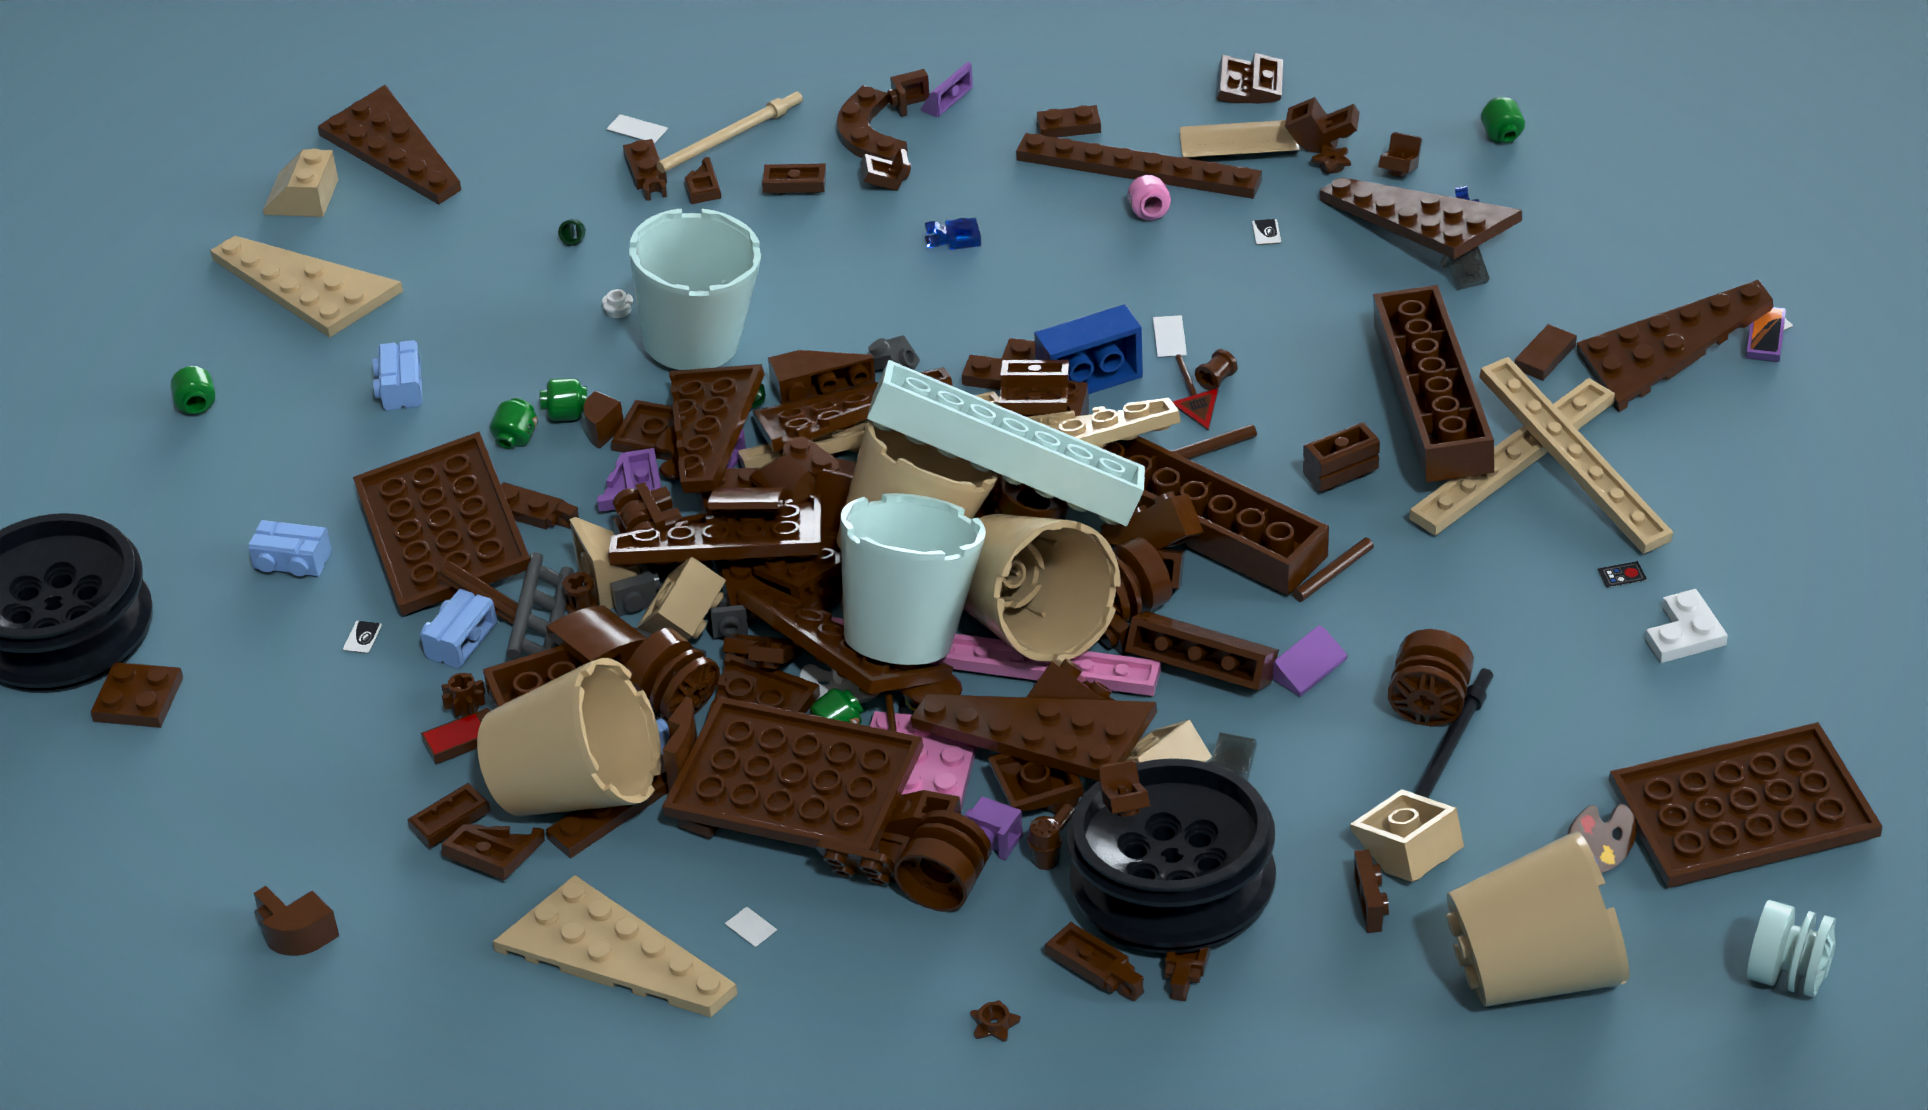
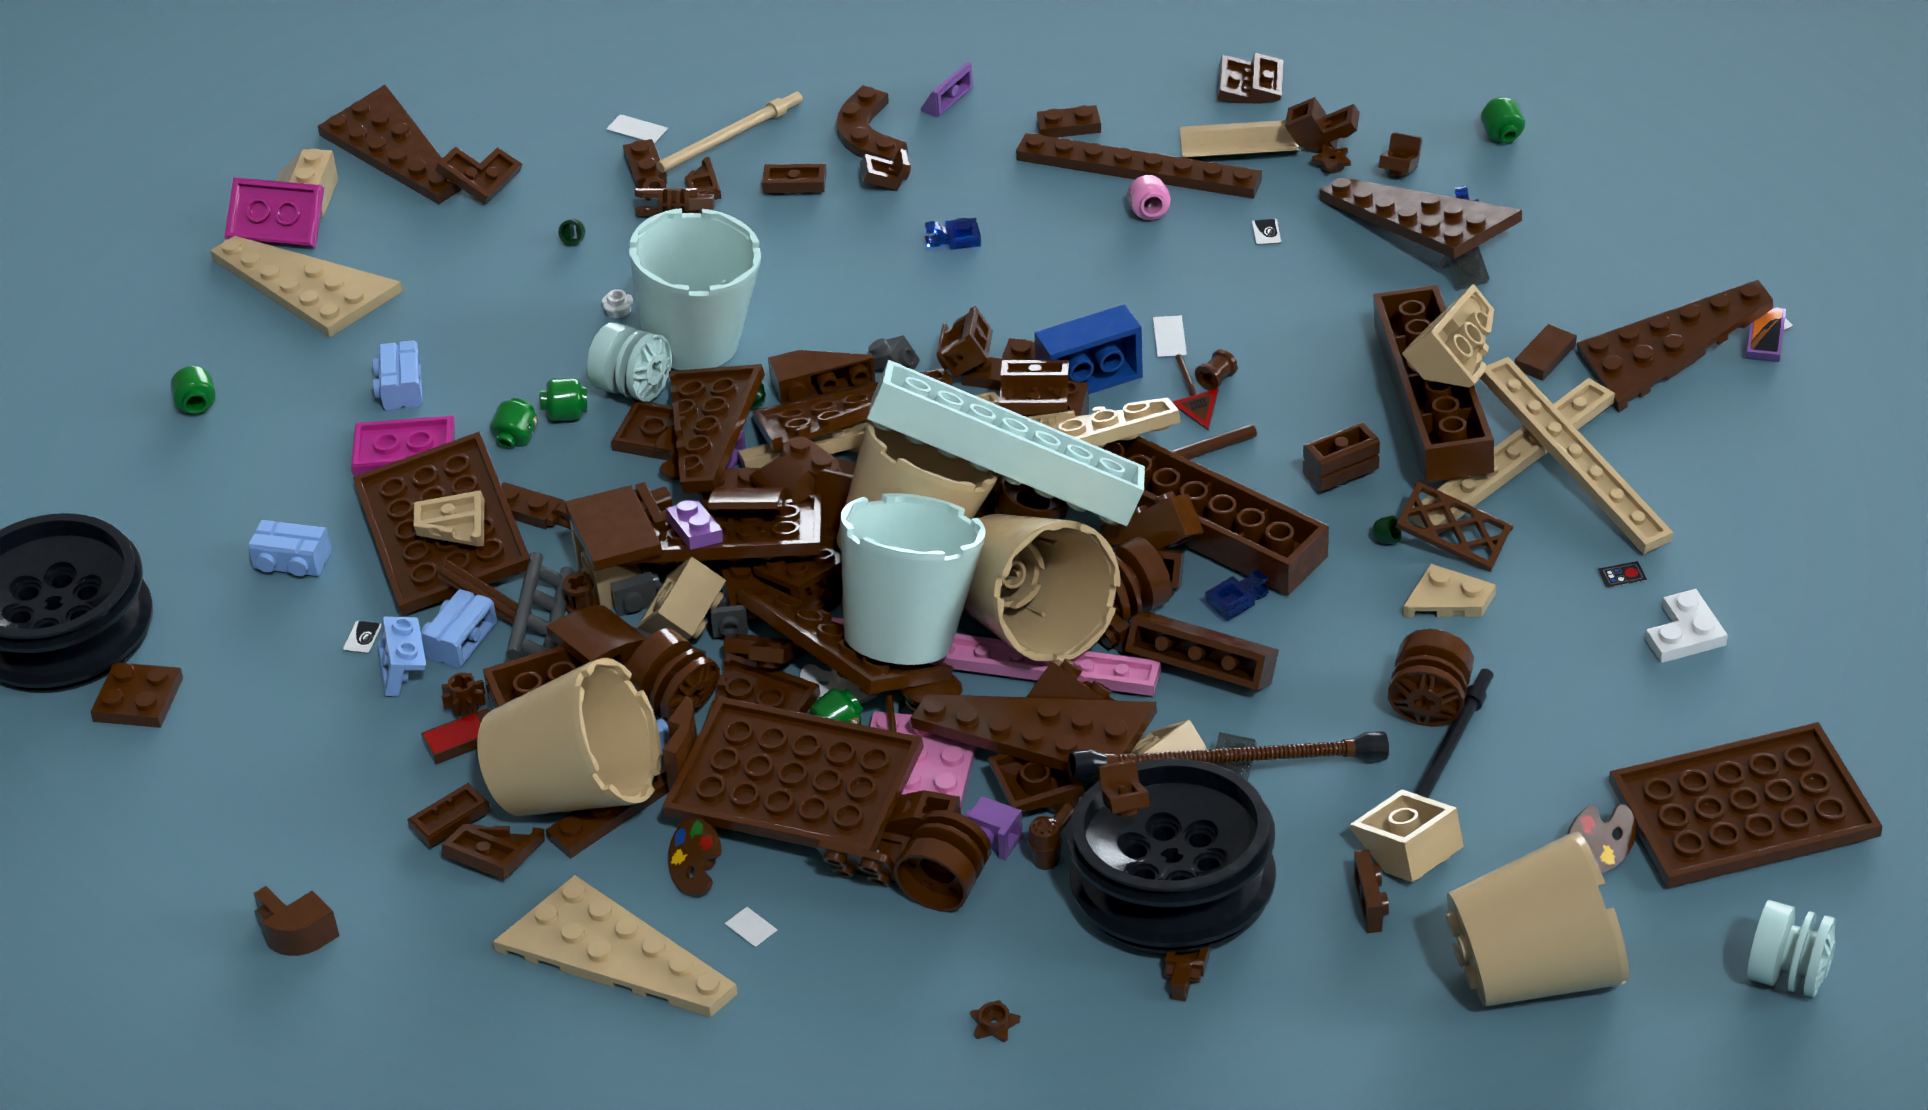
reddish brown brick [584,390,624,449] -> none
medium lavender wing [597,448,661,512] -> none
reddish brown bracket [887,69,930,117] -> none
reddish brown hinge [1045,922,1144,1001] -> none
medium lavender slope [1273,625,1347,697] -> none
reddish brown bar [1293,537,1374,602] -> none
none -> dark pink tile [224,177,325,248]
none -> dark pink tile [351,416,456,476]
none -> light blue bracket [377,617,426,696]
none -> tan wing [414,490,484,547]
none -> reddish brown plate [435,146,522,205]
none -> reddish brown tile [565,485,662,571]
none -> light aqua wheel [587,323,672,401]
none -> reddish brown hinge [635,188,715,216]
none -> medium lavender plate [666,500,723,550]
none -> reddish brown piece [669,818,722,896]
none -> reddish brown hinge [936,306,993,378]
none -> reddish brown hose [1068,731,1389,780]
none -> clear blue plate [1205,570,1269,621]
none -> dark green hinge [1372,515,1402,545]
none -> reddish brown window [1395,481,1514,572]
none -> tan wedge [1402,284,1494,388]
none -> tan wing [1403,564,1496,618]

